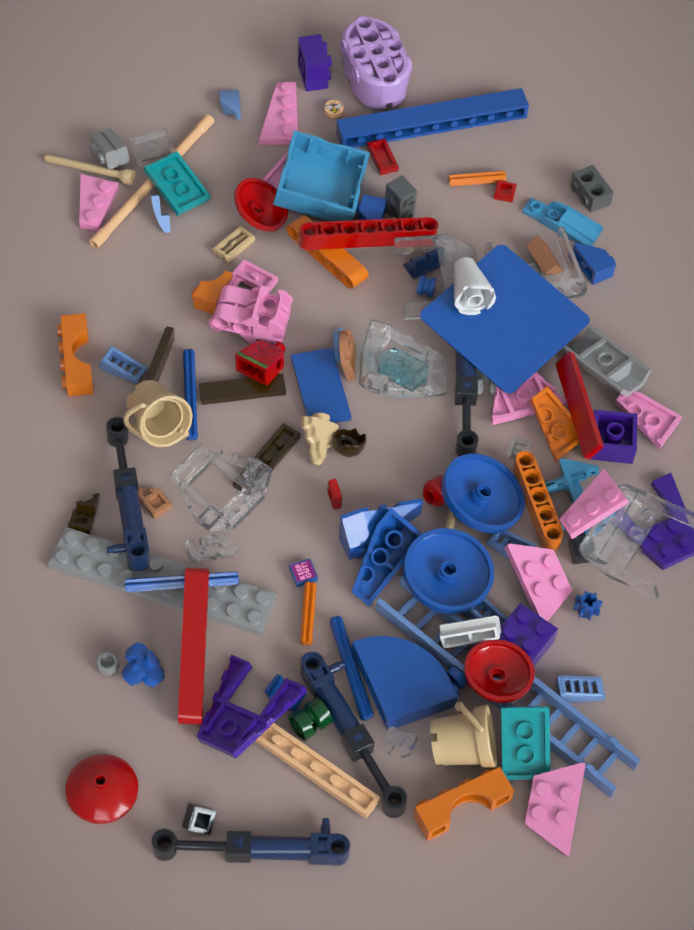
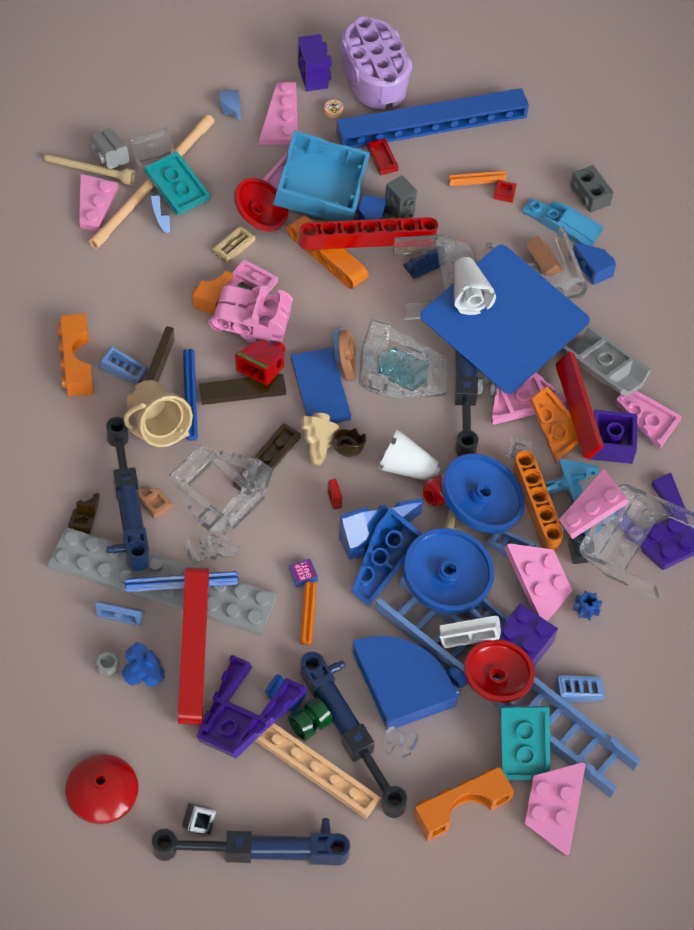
blue axle [330,616,373,721] -> none
blue wheel [416,274,437,298] -> none
tan piece [430,702,497,767] -> none
none -> medium blue slope [95,601,145,626]
none -> white cone [377,429,441,481]

